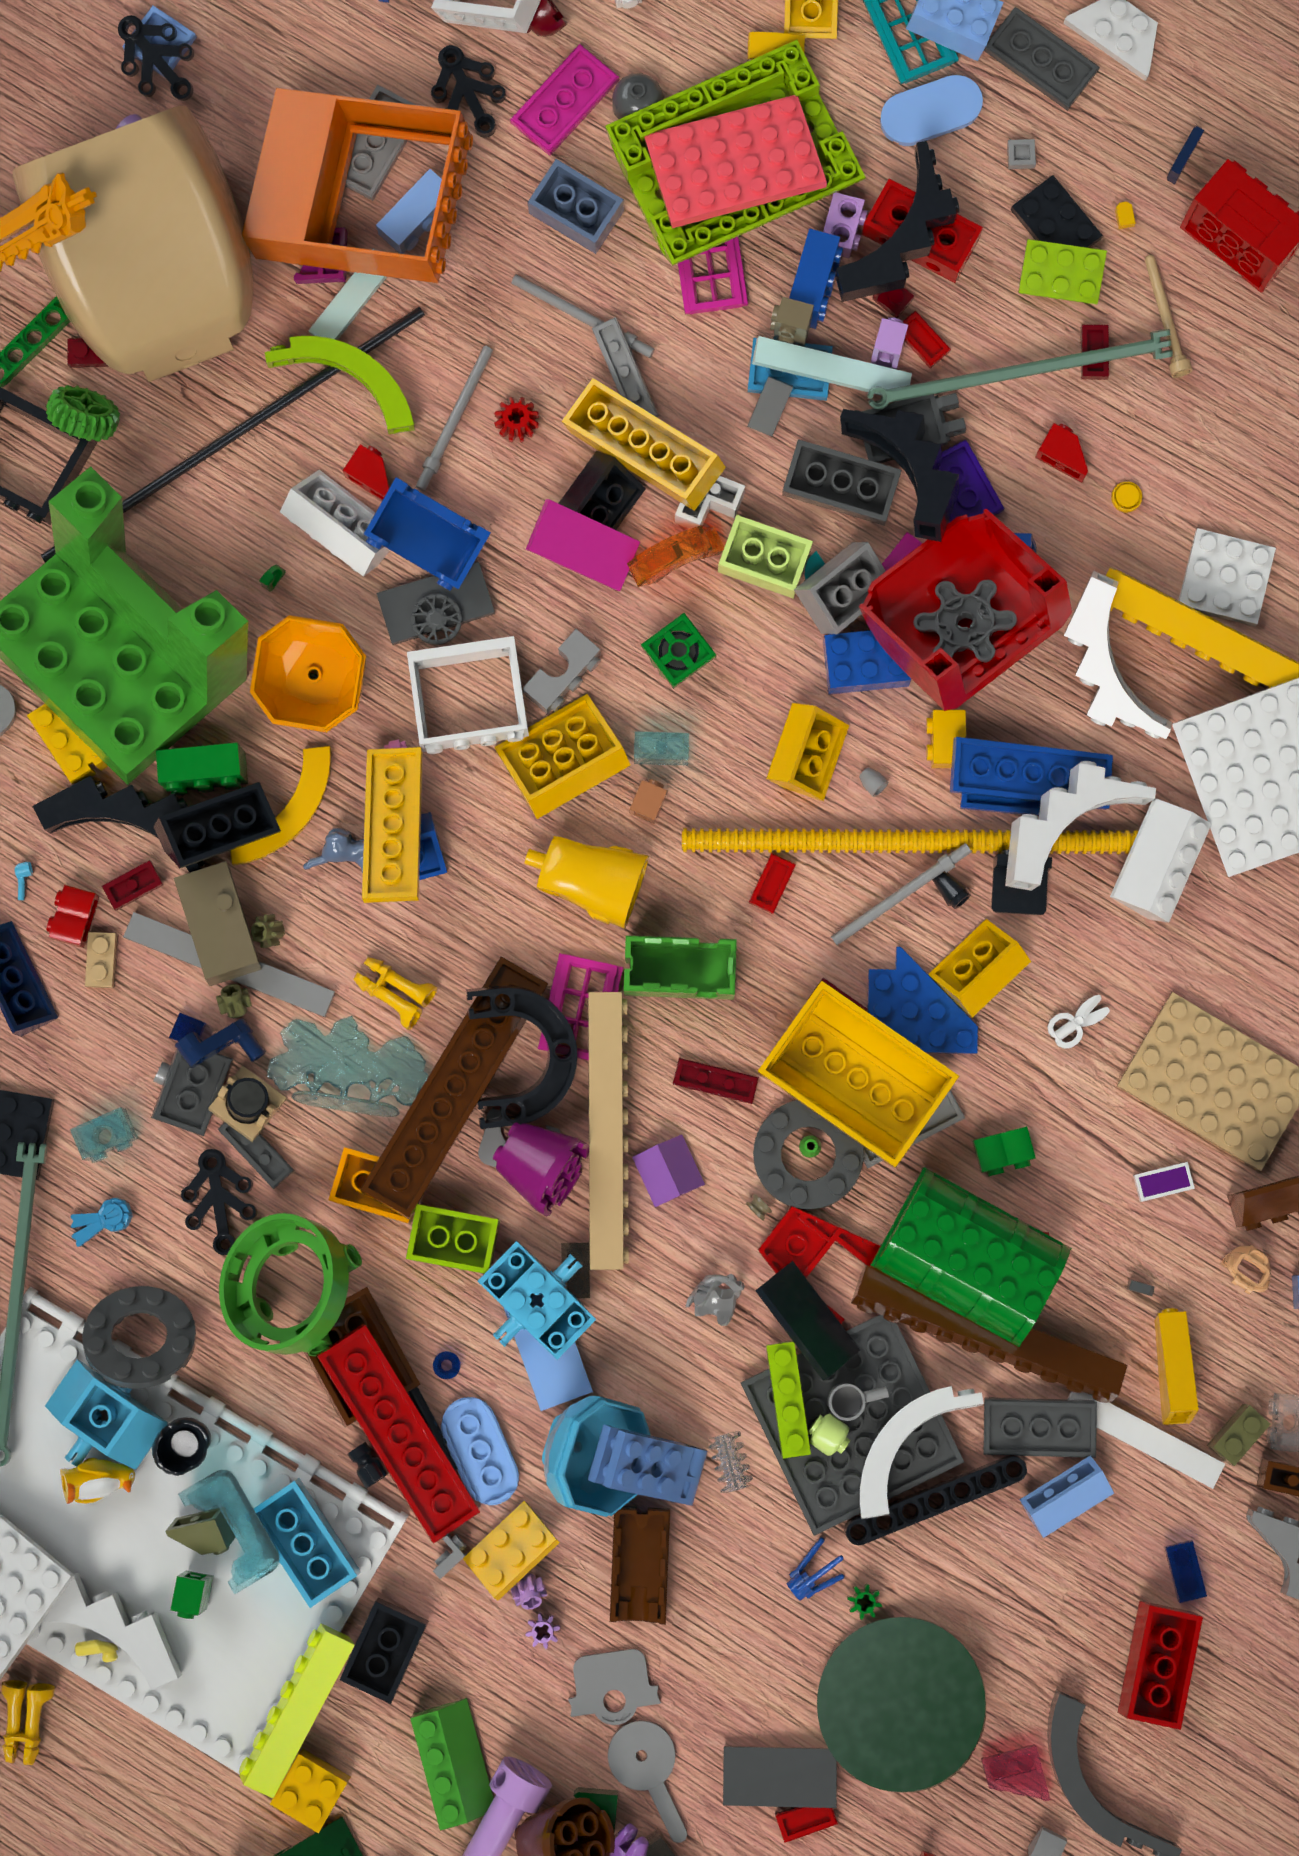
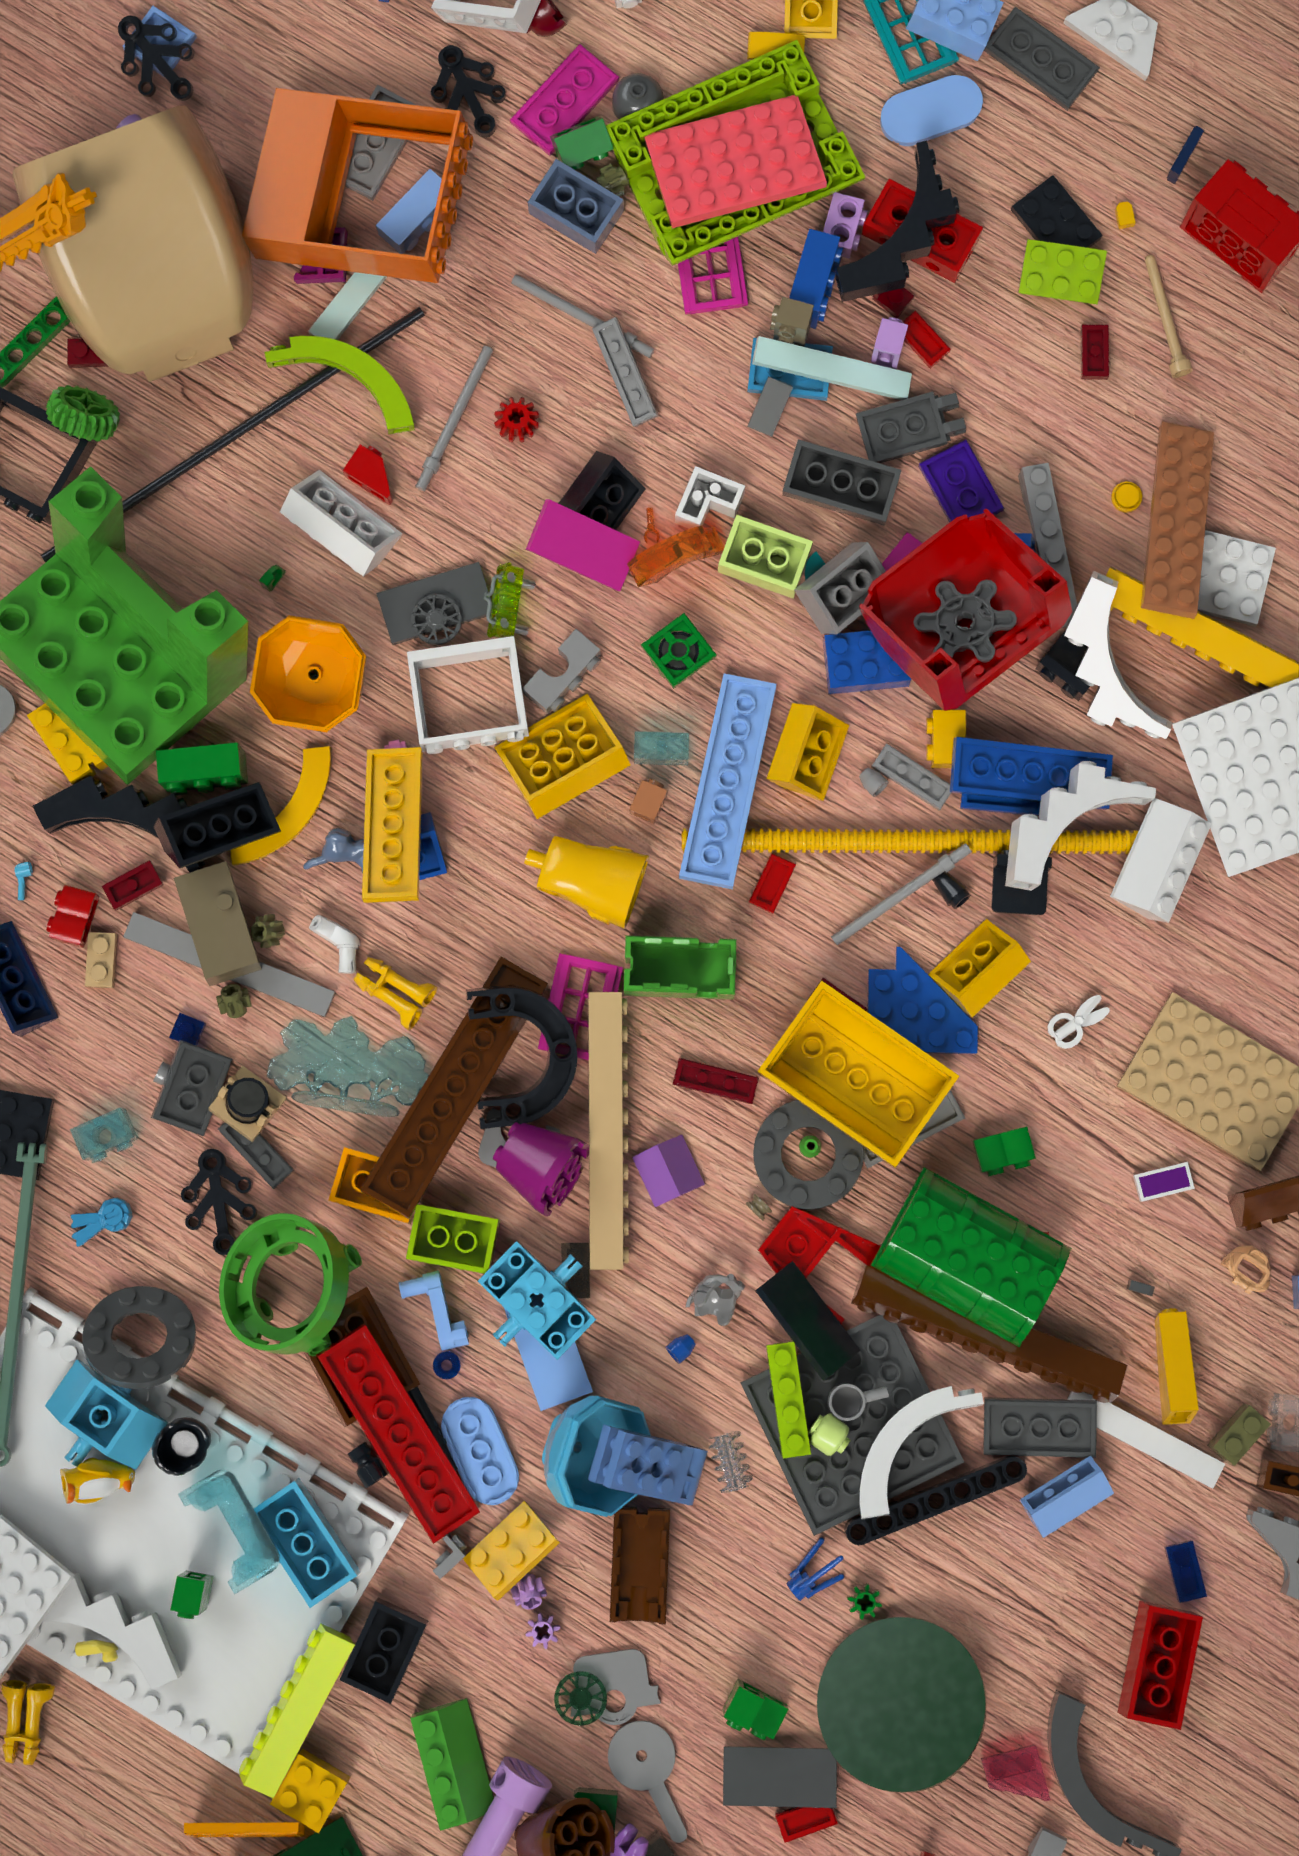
olive slope [165,1506,237,1555] -> none
dark blue beam [175,1018,266,1068] -> none
blue windscreen [364,477,491,591] -> none
yellow brick [562,378,726,511] -> none
black arch [840,409,959,542] -> none
sand green hinge [867,329,1173,409] -> none
light grey plate [1007,139,1036,169] -> none
red slope [1035,423,1088,483] -> none
none -> light orange tile [184,1822,305,1838]
none -> white arm [309,915,361,974]
none -> light blue beam [399,1270,469,1351]
none -> clear neon green piece [484,562,536,638]
none -> green brick [550,116,614,170]
none -> clear green wheel [554,1671,607,1726]
none -> olive gear [596,163,629,197]
none -> clear orange hand [644,508,660,544]
none -> blue hose [665,1334,696,1364]
none -> light blue plate [679,673,777,890]
none -> green brick [722,1679,789,1740]
none -> light grey tile [872,743,951,811]
none -> light grey arch [1018,463,1077,628]
none -> black bracket [1036,630,1090,702]
none -> nougat plate [1141,421,1214,619]

